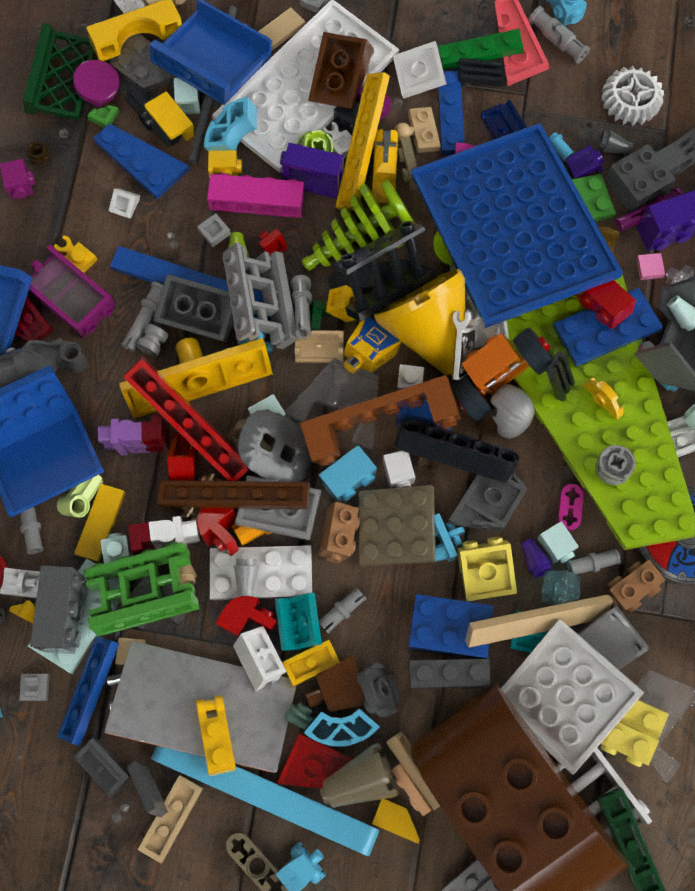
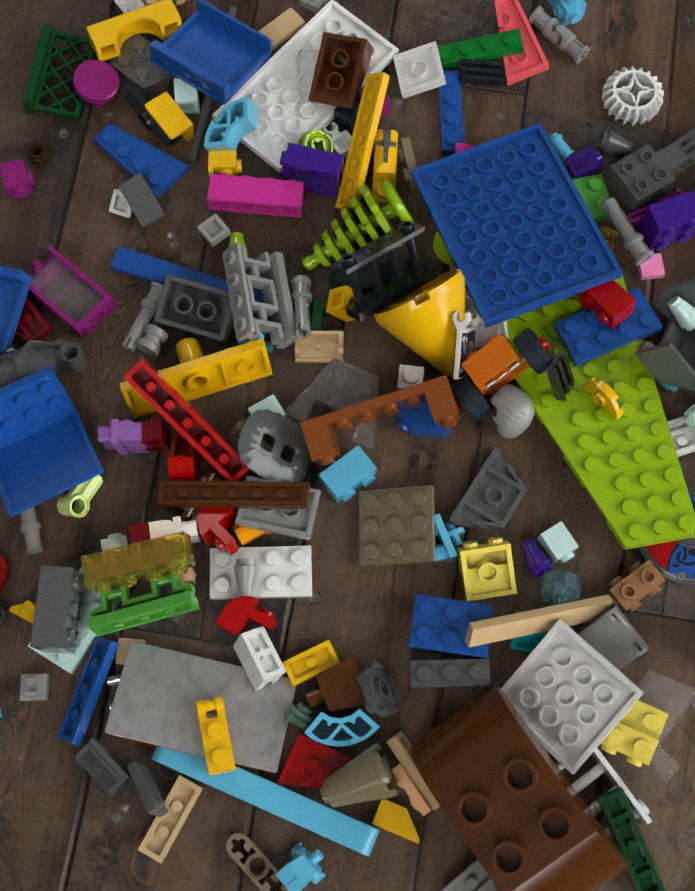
white hips [0,568,40,598] -> none
yellow plate [54,235,98,273] -> none
yellow tile [74,484,126,563] -> none
bright green tile [87,105,119,128] -> none
red tile [258,229,288,256] -> none
teal bracket [275,593,322,651] -> none
medium nougat brick [318,502,360,563] -> none
light grey pin [319,587,366,634] -> none
yellow torso [344,317,401,373] -> none
white brick [382,451,415,489] -> none
tan plate [394,107,441,153] -> none
black beam [395,419,520,482] -> none
clear blue plate [480,100,527,139] -> none
dark pink beam [557,484,584,532] -> none
light grey pin [567,549,621,577] -> none
light grey wheel [595,445,635,485] -> none
clear tile [666,265,694,285] -> none
none -> clear yellow brick [80,531,196,594]
none -> dark grey hinge [118,173,167,228]
none -> light grey pin [602,197,655,266]

